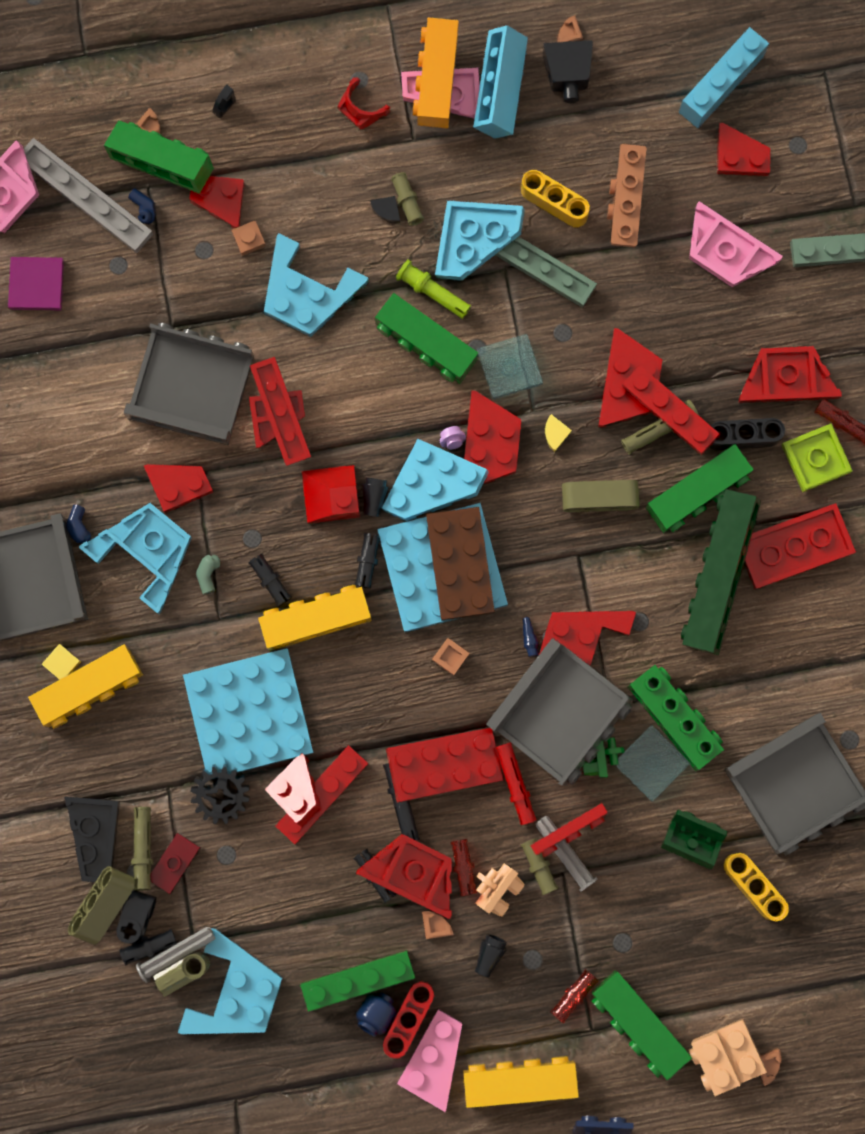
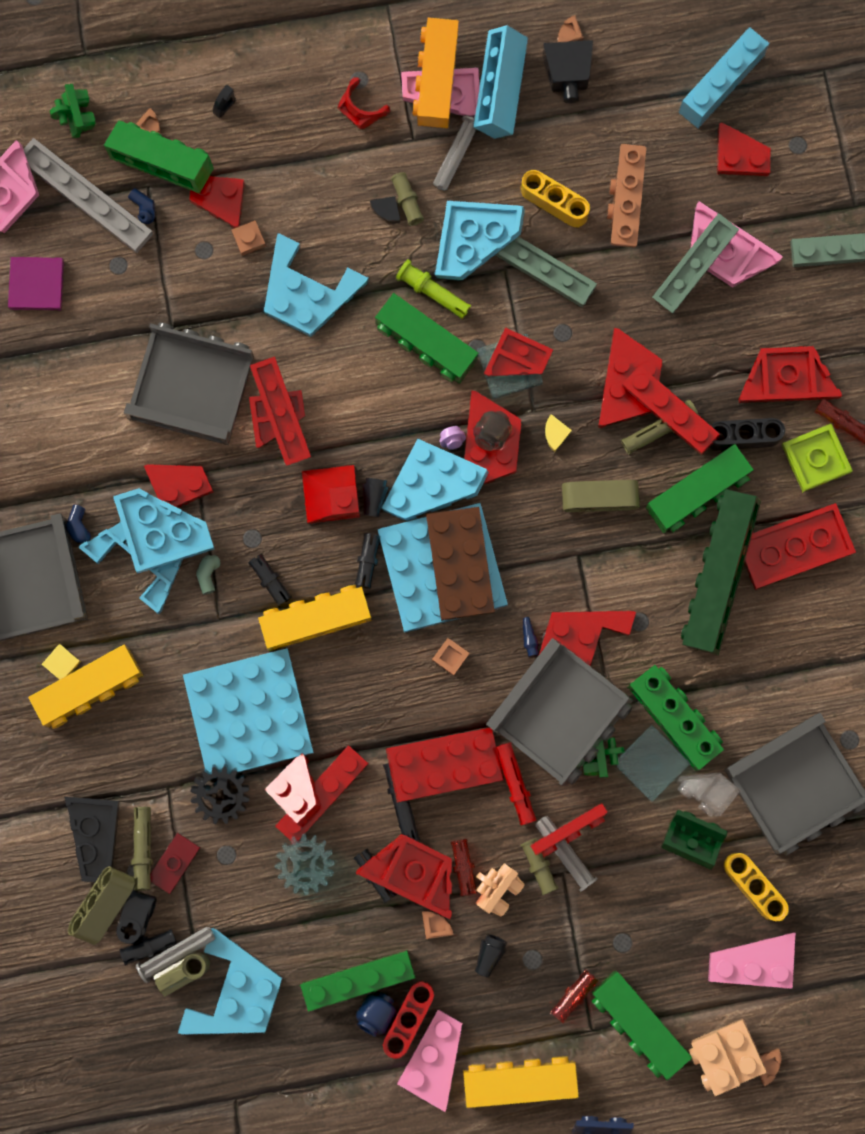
none -> green hips [50,83,95,138]
none -> medium azure plate [113,488,215,573]
none -> clear light blue gear [275,834,335,895]
none -> light grey axle [433,115,477,191]
none -> clear smoke head [473,411,512,451]
none -> red wing [484,327,554,376]
none -> sand green plate [652,213,739,313]
none -> clear slope [675,773,741,817]
none -> bright pink wing [708,932,795,988]

